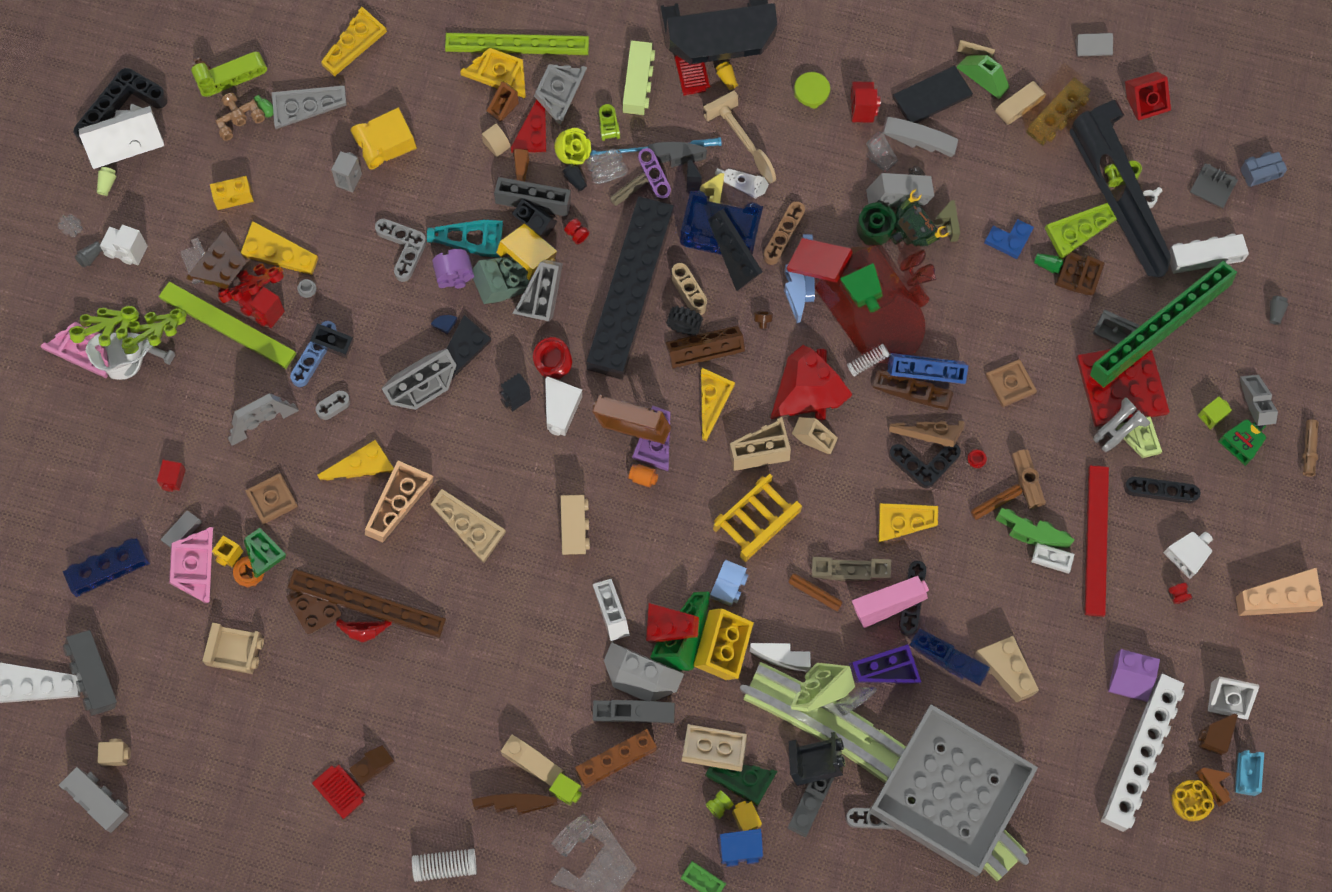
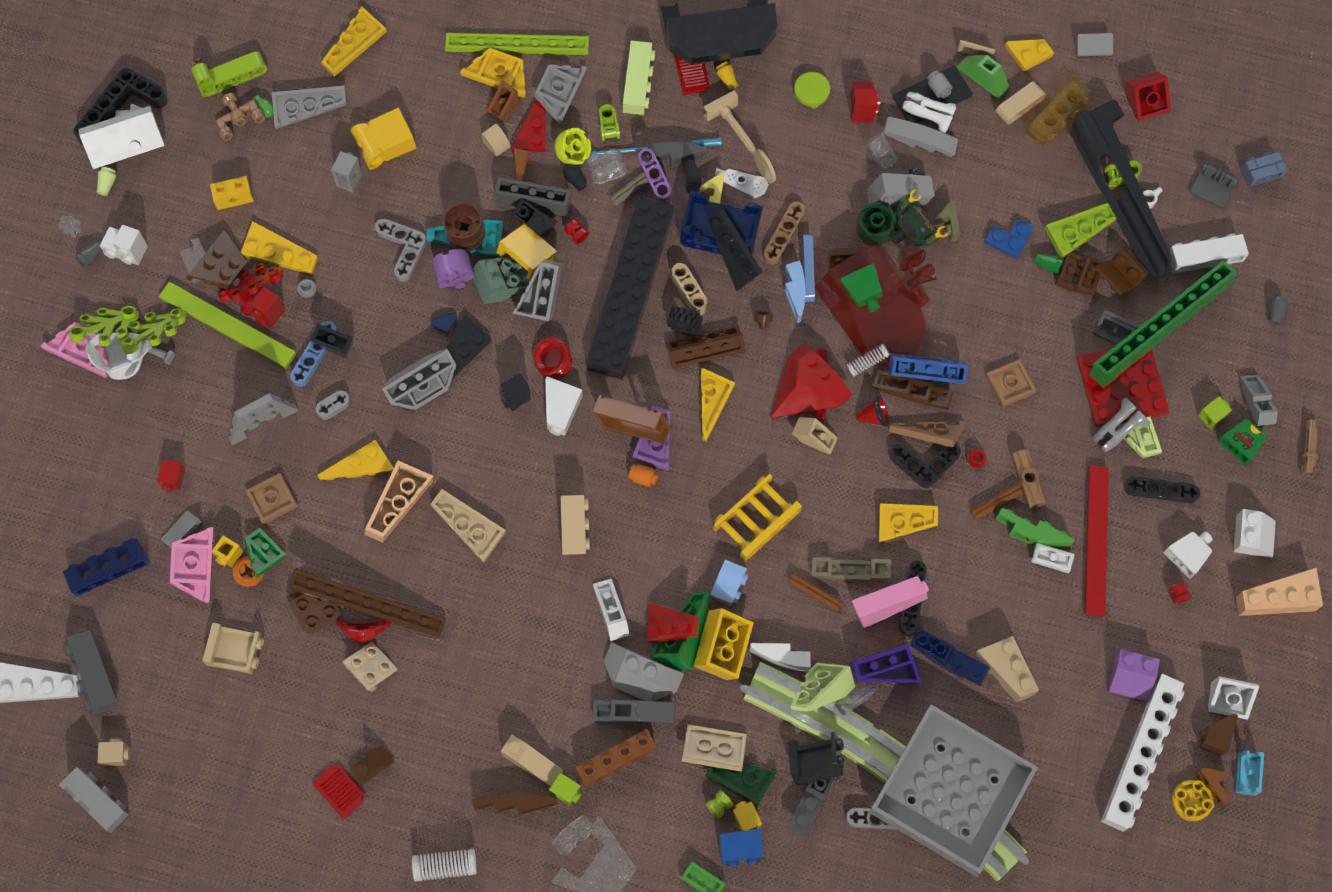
tan wedge [730,417,791,471] -> none
red tile [786,238,853,283] -> none
none -> tan hinge [342,641,398,692]
none -> copper wheel [443,202,485,251]
none -> red hat [856,396,889,427]
none -> white piece [903,92,957,133]
none -> light grey brick [927,70,952,98]
none -> yellow wing [1005,39,1054,72]
none -> reddish brown bracket [1095,247,1150,294]
none -> white slope [1234,509,1276,558]

